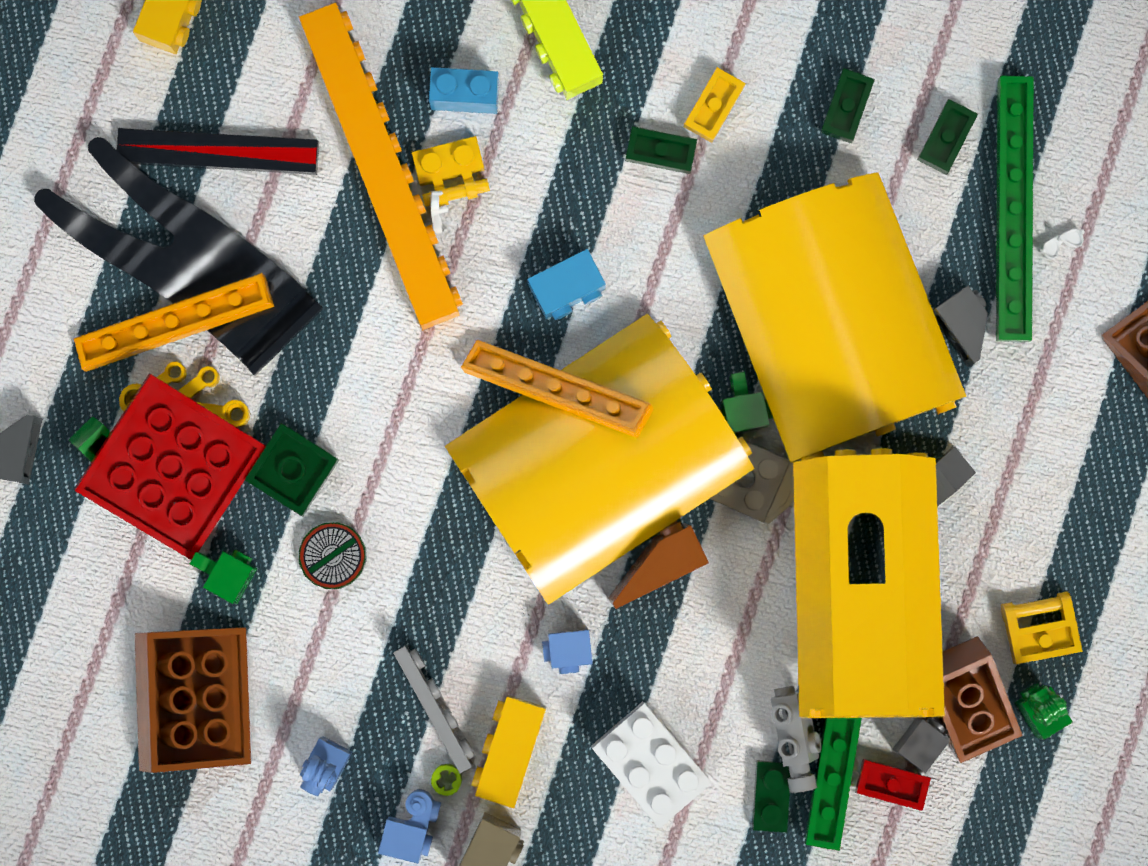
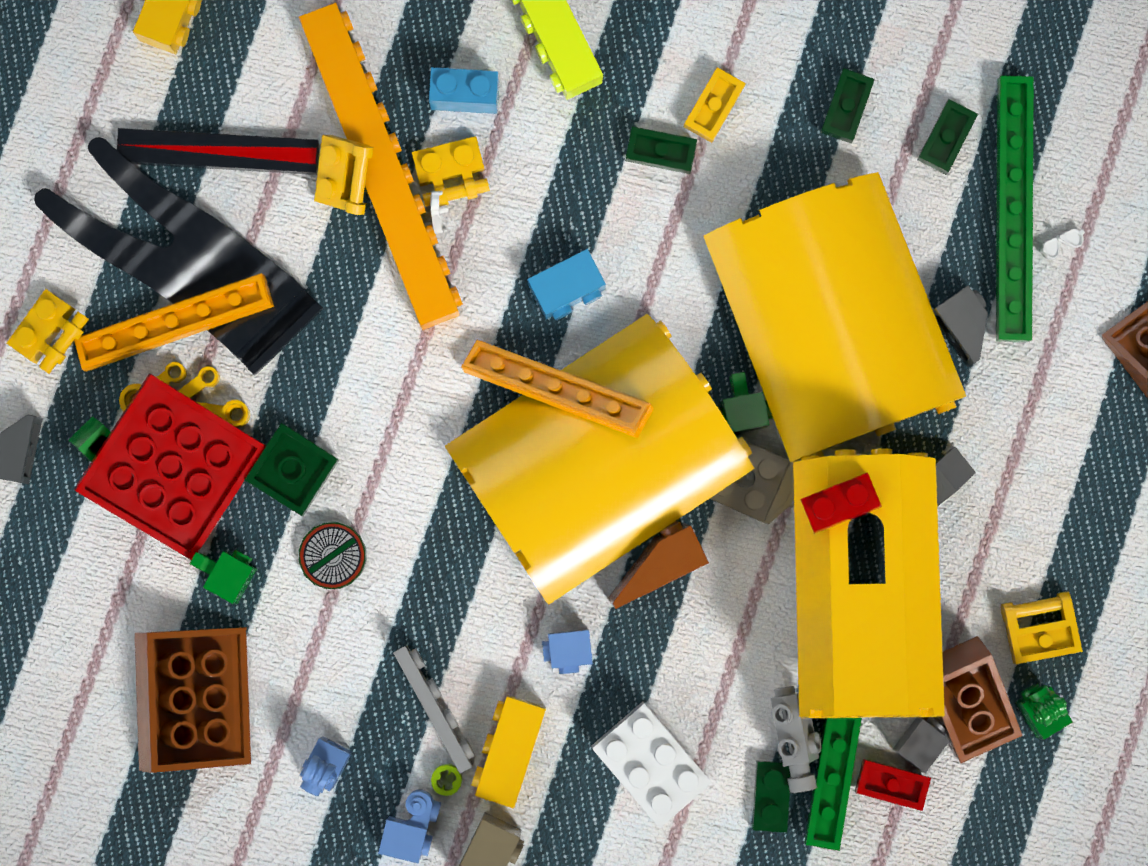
none -> yellow plate [6,289,89,374]
none -> yellow plate [314,135,374,215]
none -> red plate [800,472,882,534]

